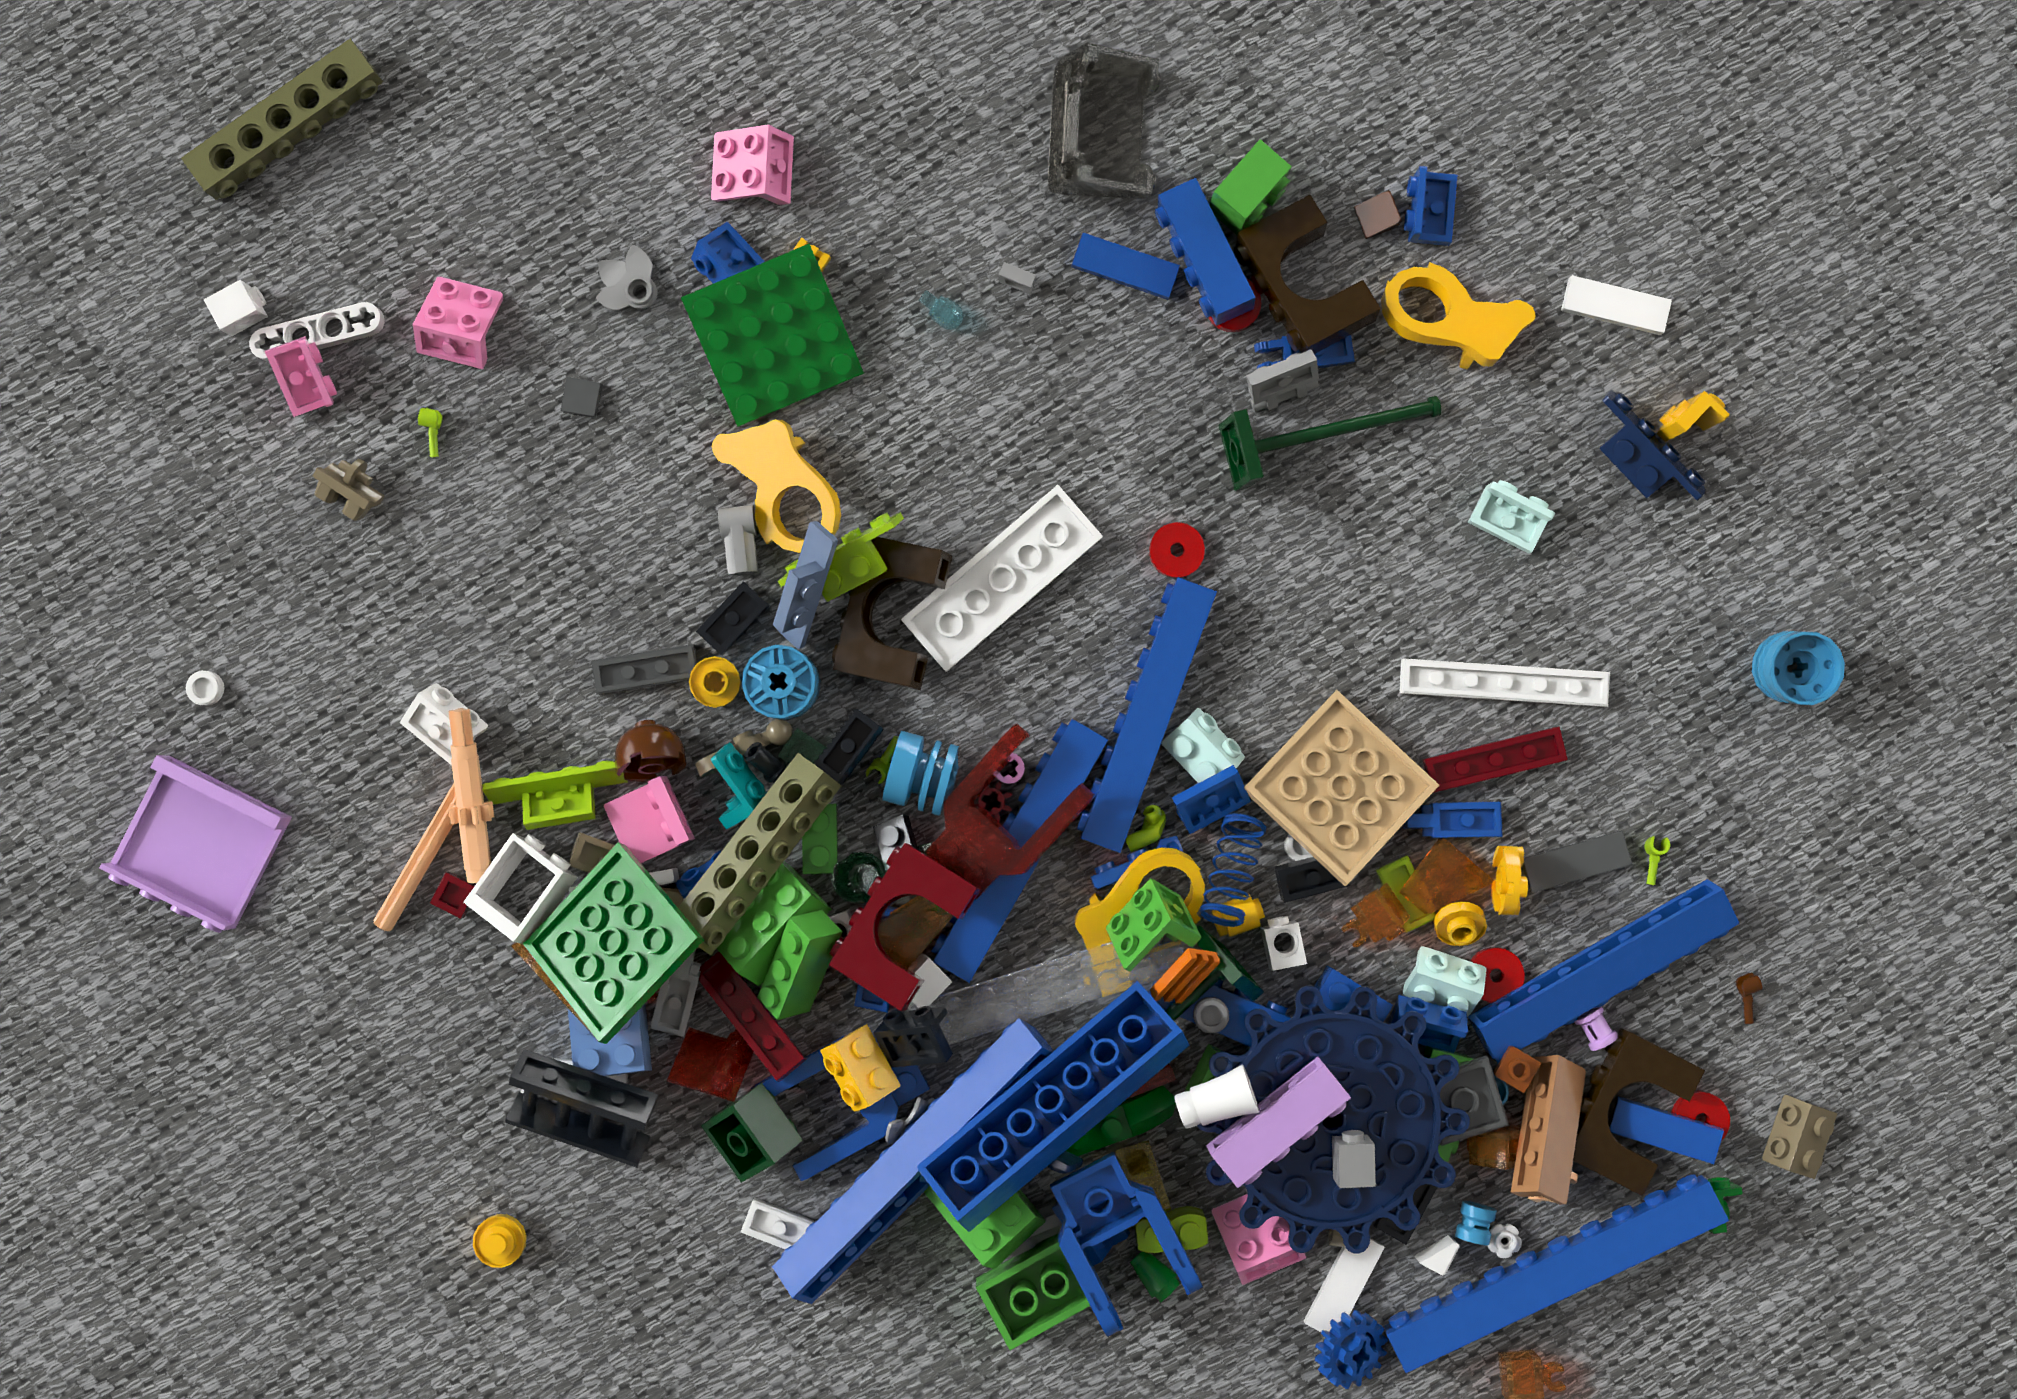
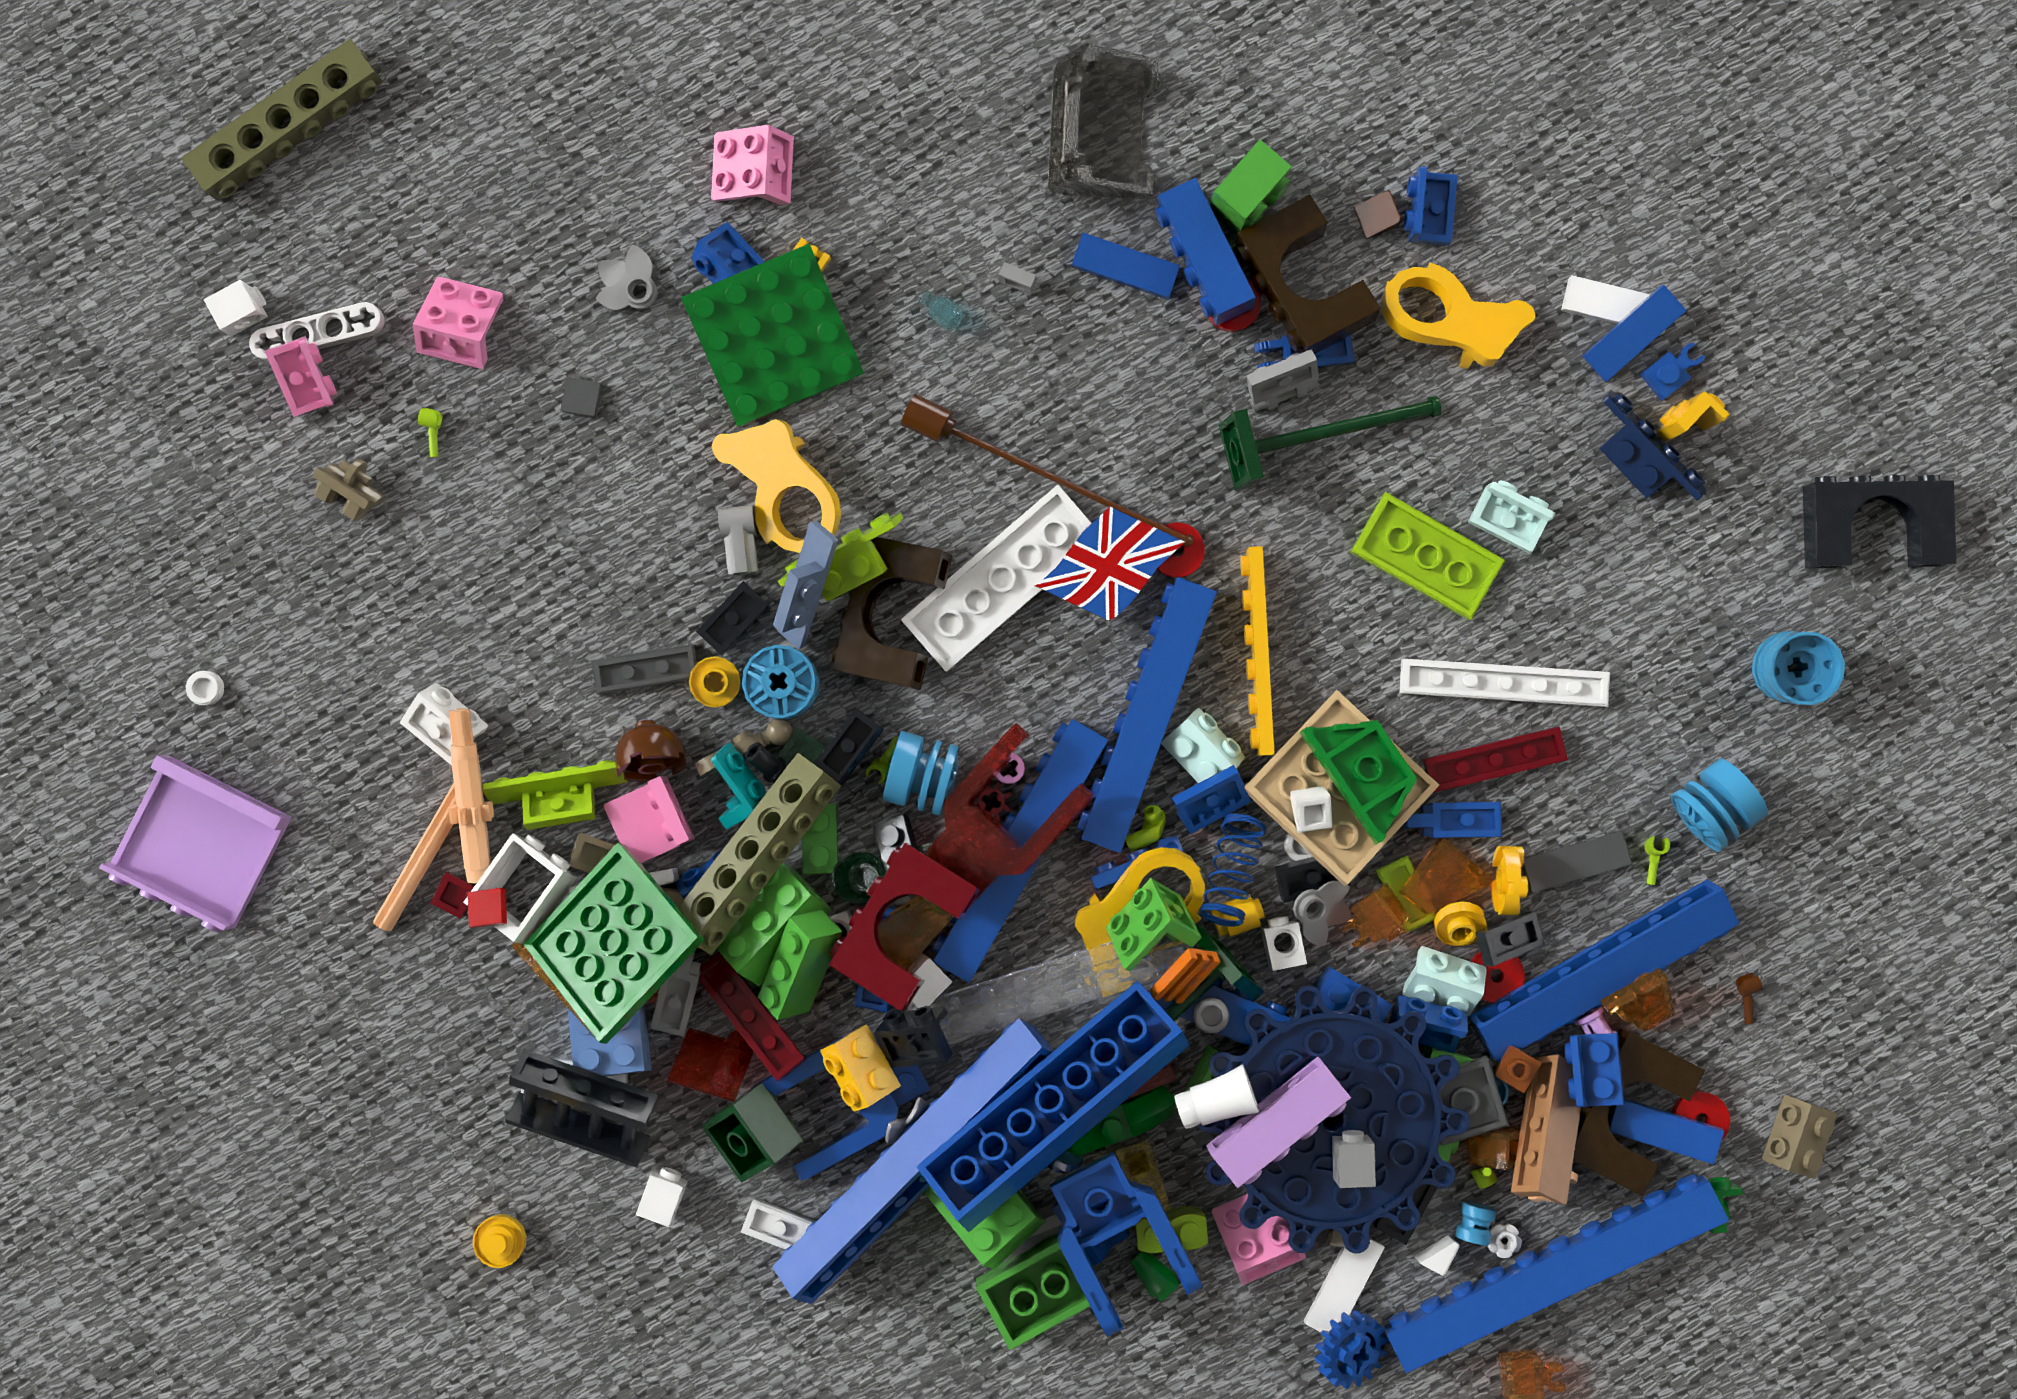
none -> tile [467,888,507,929]
none -> white brick [636,1167,688,1227]
none -> flag [901,394,1193,621]
none -> yellow plate [1240,546,1274,756]
none -> white slope [1290,787,1333,833]
none -> light grey plate [1293,881,1352,946]
none -> green wing [1300,720,1417,845]
none -> lime tile [1350,492,1505,620]
none -> lime hand [1470,1162,1498,1189]
none -> black plate [1475,911,1545,966]
none -> blue bracket [1565,1033,1625,1107]
none -> blue tile [1582,285,1687,382]
none -> clear orange wing [1600,968,1675,1031]
none -> blue plate [1640,343,1705,401]
none -> dark azure wheel [1671,758,1768,852]
none -> black arch [1803,475,1956,569]

